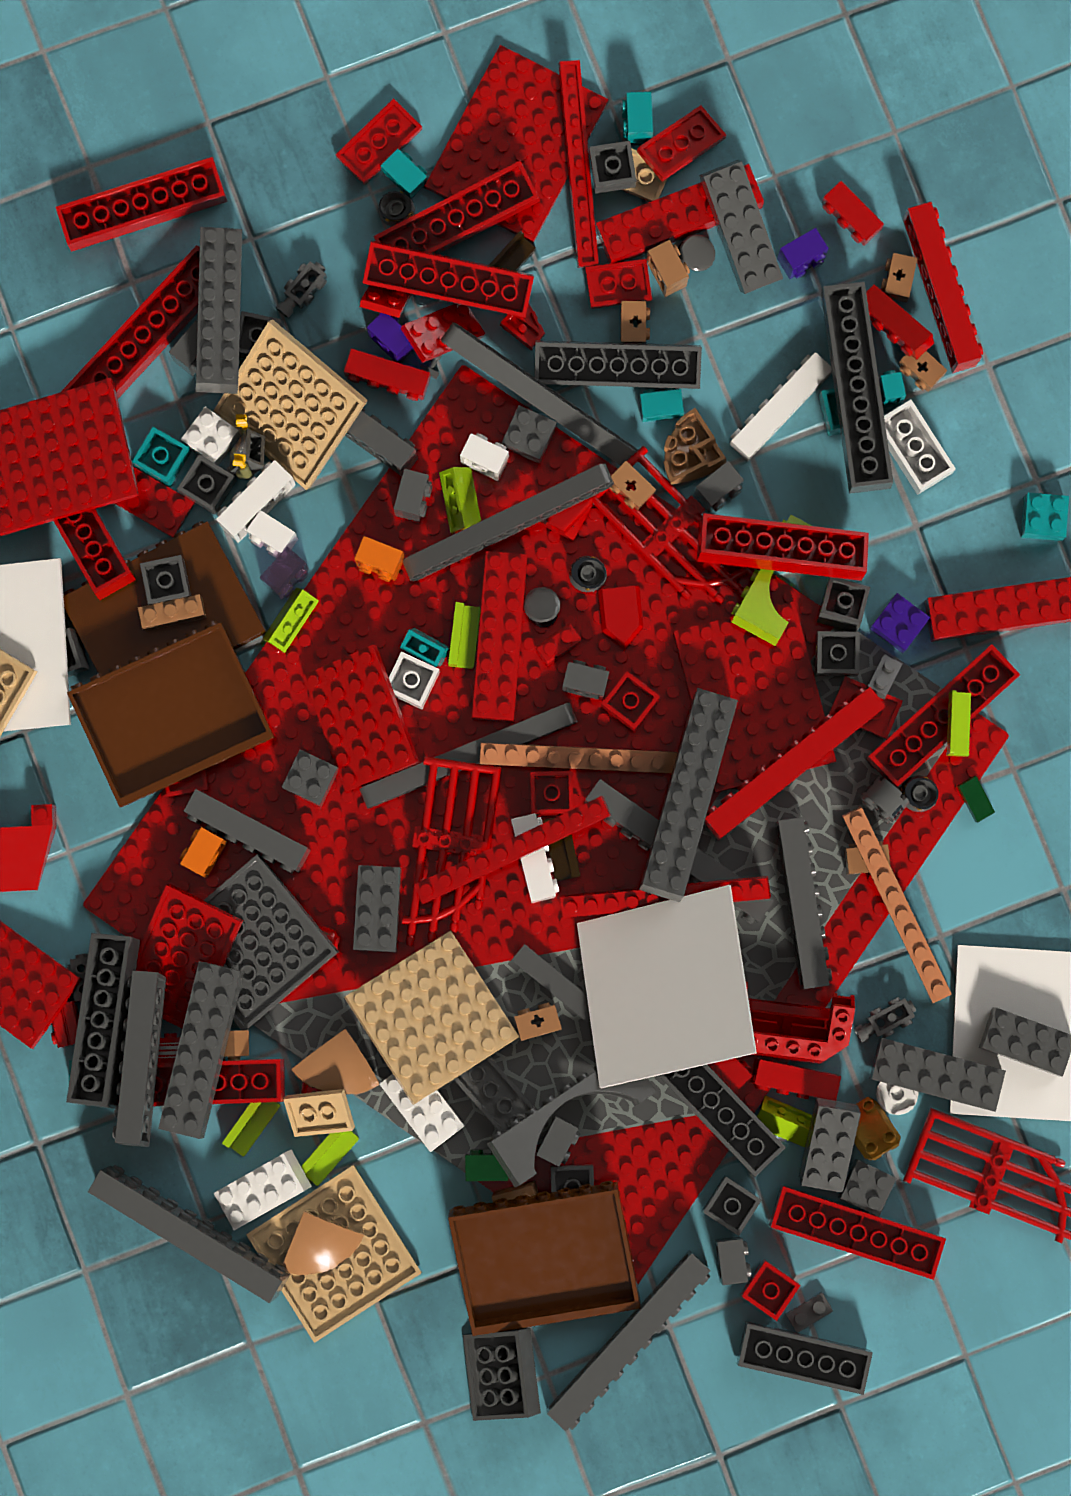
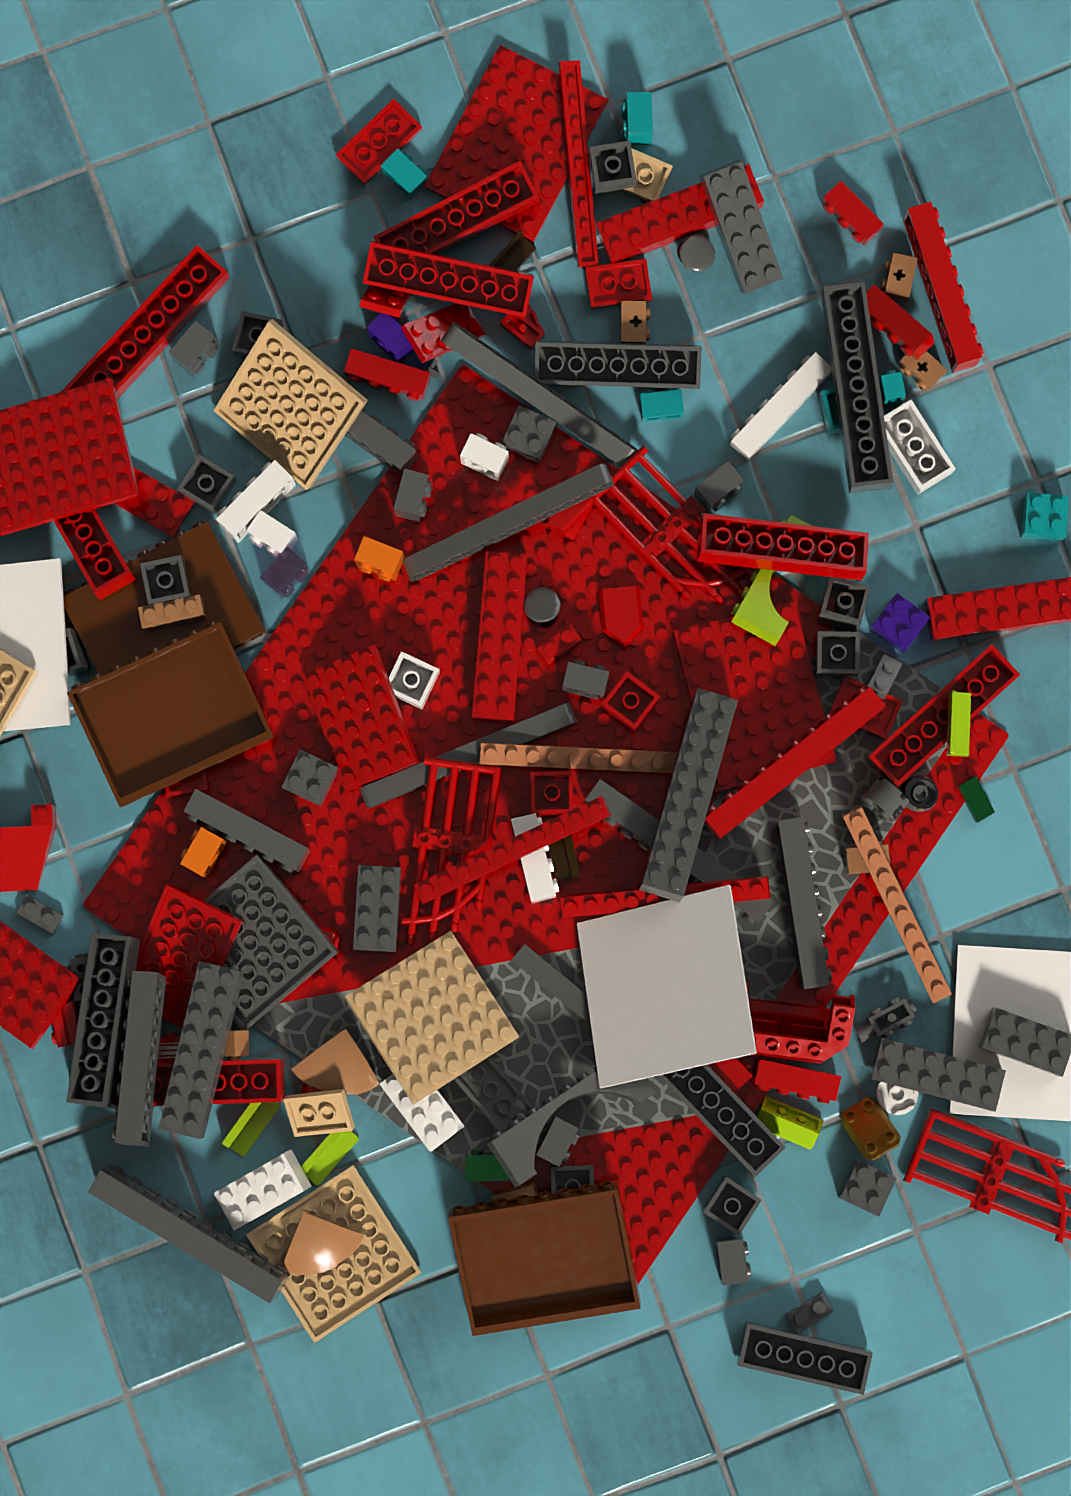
red brick [56,157,228,252] -> none
teal brick [132,427,191,487] -> none
white brick [181,407,241,466] -> none
dark grey brick [195,227,242,394] -> none
torso [227,414,265,479] -> none
lime panel [262,587,319,653] -> none
dark grey brick [276,261,327,319] -> none
dark grey piece [378,191,415,227] -> none
teal brick [400,628,450,667] -> none
lime panel [439,467,481,533] -> none
lime panel [448,602,481,669] -> none
dark grey slope [463,1327,541,1421] -> none
medium nougat brick [514,1002,562,1041] -> none
dark grey brick [547,1250,711,1431] -> none
dark grey piece [569,556,607,592] -> none
medium nougat brick [610,461,656,510] -> none
red plate [637,105,726,182] -> none
medium nougat brick [646,240,690,297] -> none
medium nougat brick [664,408,726,485] -> none
red brick [740,1259,801,1321] -> none
red brick [769,1185,946,1280] -> none
dark purple brick [777,228,829,279] -> none
dark grey brick [799,1097,861,1193] -> none
none -> dark grey plate [16,895,64,934]

